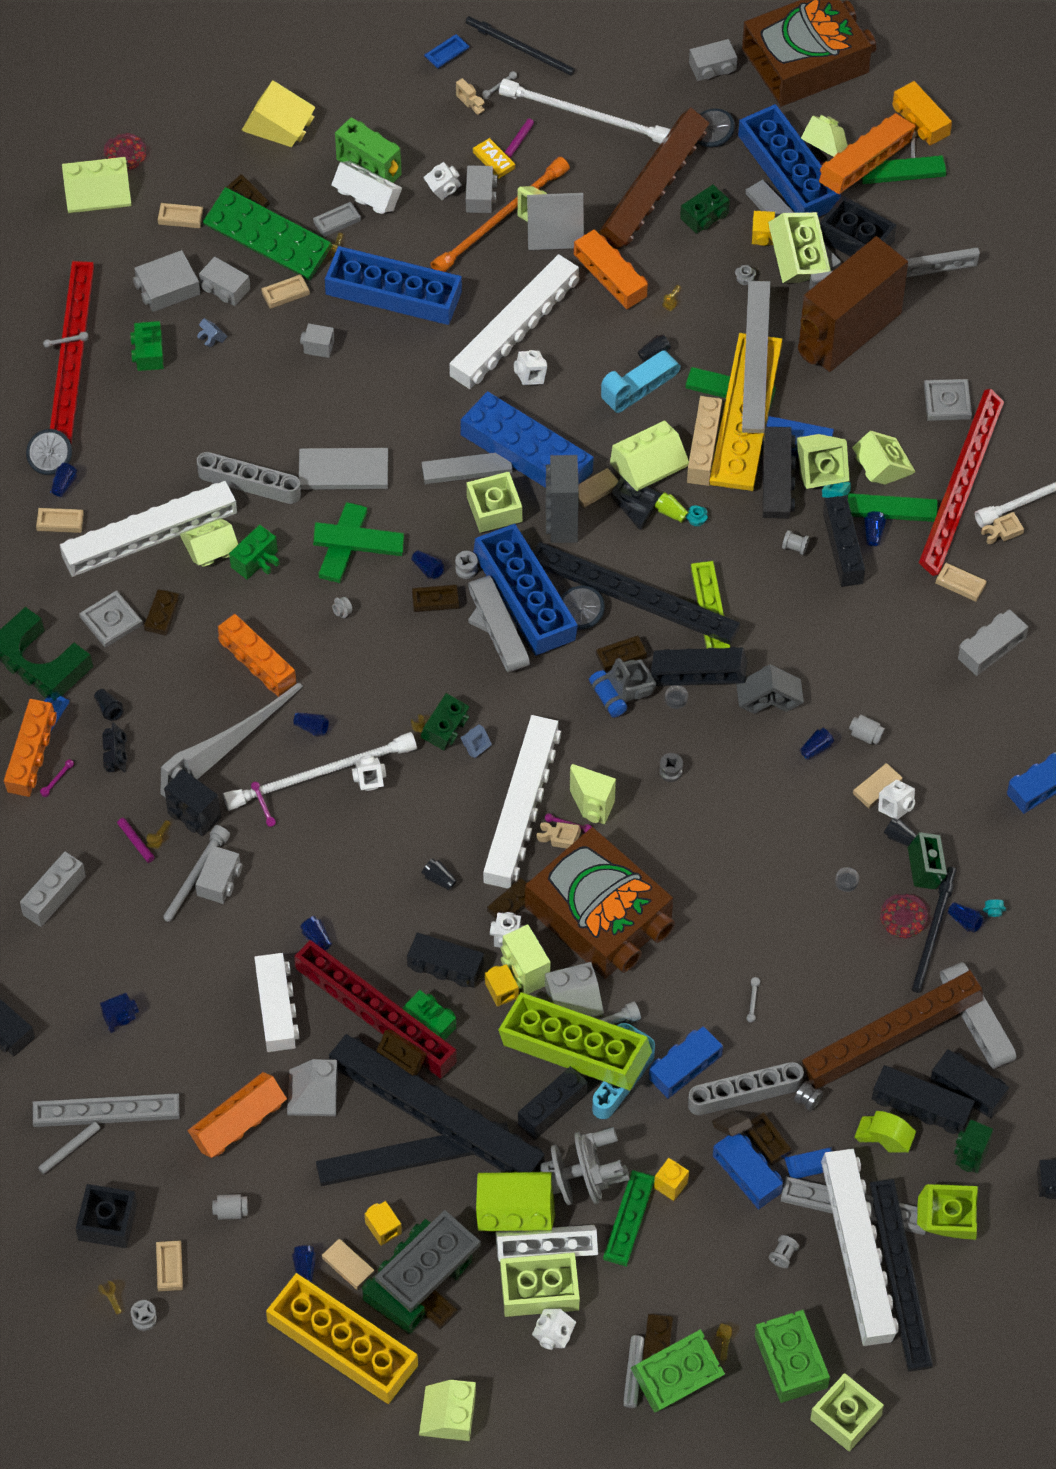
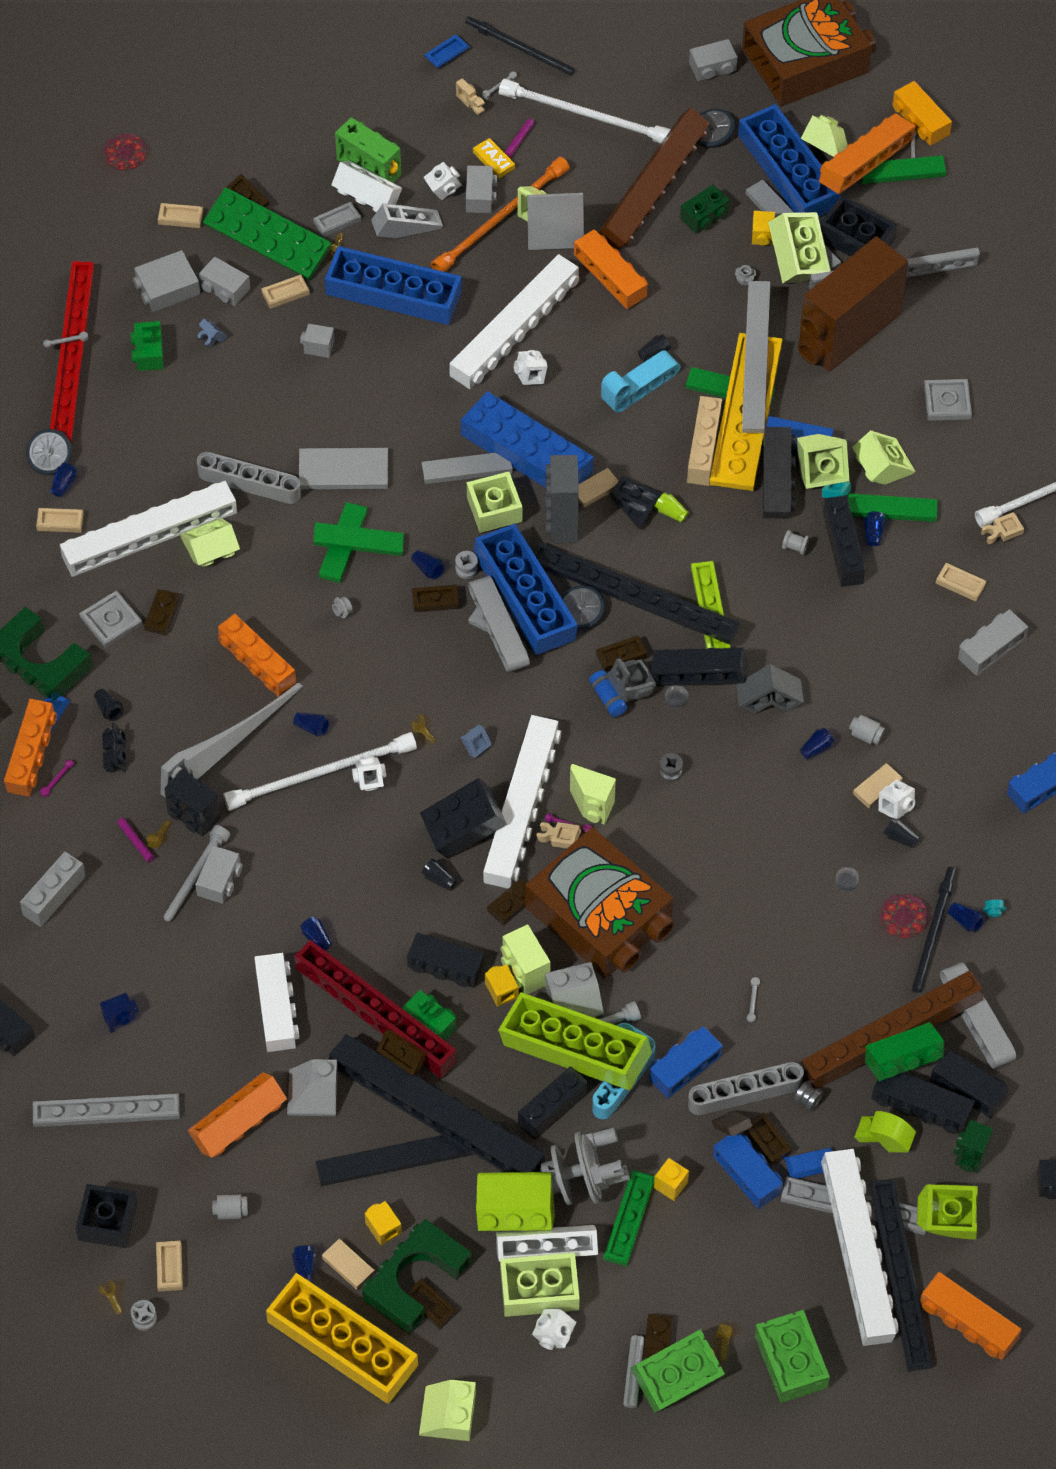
light grey bar [38,1121,101,1175] -> none
yellowish green slope [62,157,131,213] -> none
green brick [229,525,280,580] -> none
light yellow slope [242,80,315,147] -> none
magenta hinge [251,782,275,827] -> none
dark grey plate [375,1210,481,1312] -> none
dark green brick [420,693,470,751] -> none
white brick [490,912,525,948] -> none
yellowish green slope [610,420,689,491] -> none
clear yellow hand [662,285,681,311] -> none
teal plate [686,505,708,526] -> none
light grey bush [768,1235,799,1268] -> none
yellowish green brick [810,1373,884,1452] -> none
dark green brick [908,832,947,889] -> none
red plate [919,388,1004,576] -> none
none -> light grey slope [371,203,443,238]
none -> black brick [420,778,507,859]
none -> green brick [865,1022,944,1081]
none -> orange brick [920,1272,1022,1361]

